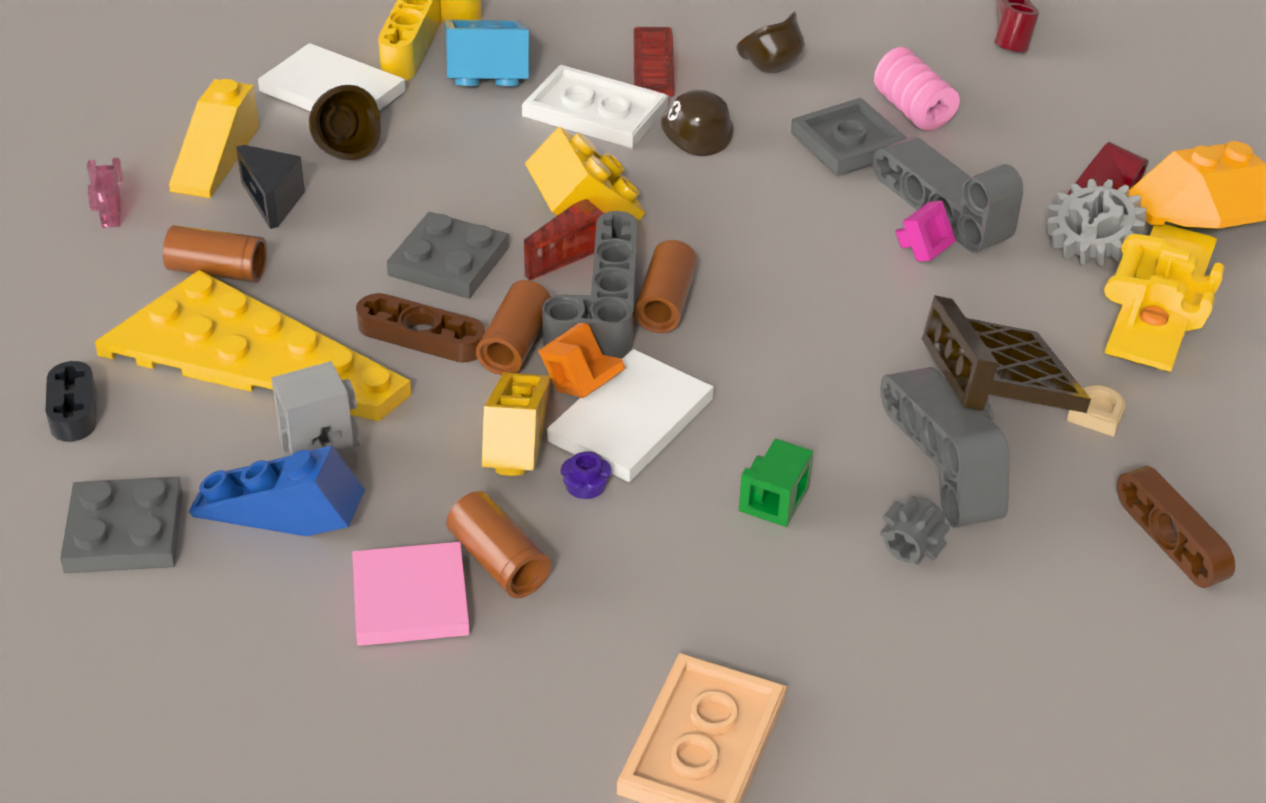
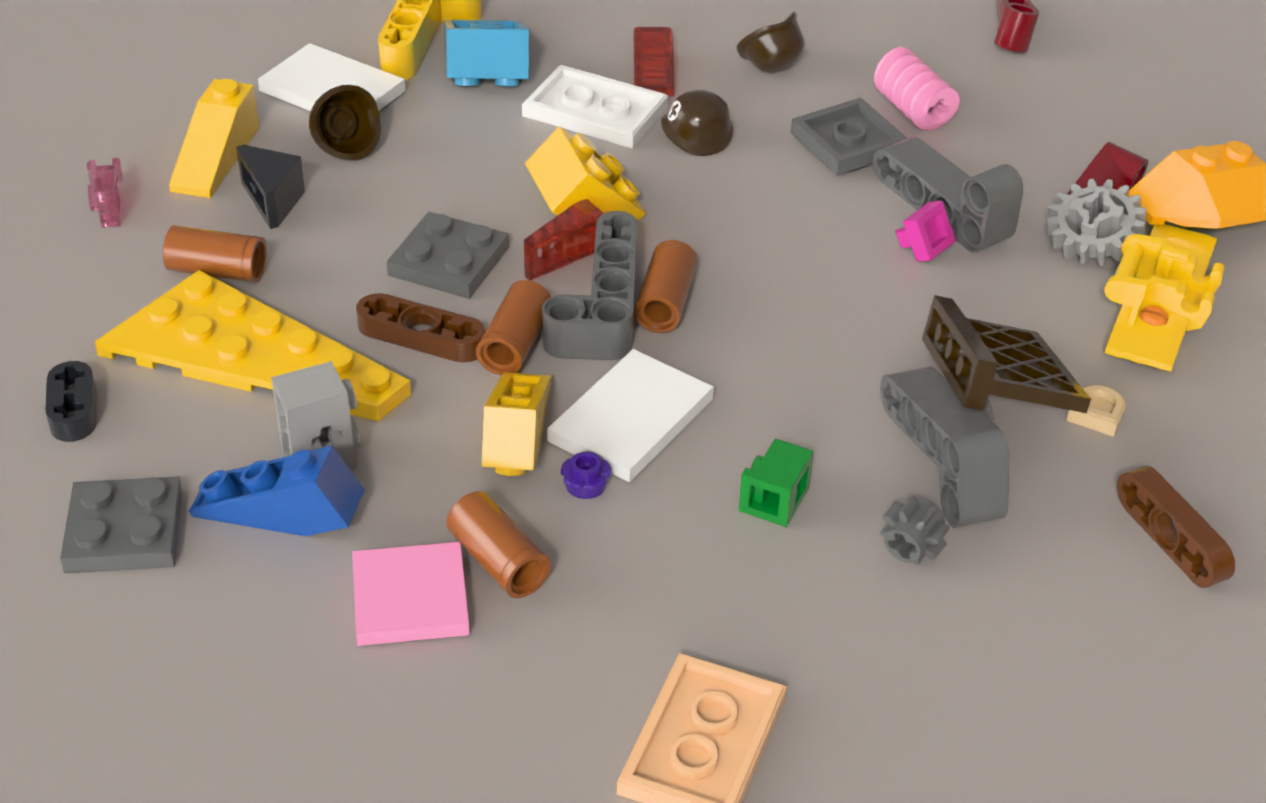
orange panel [538,322,626,398] -> none

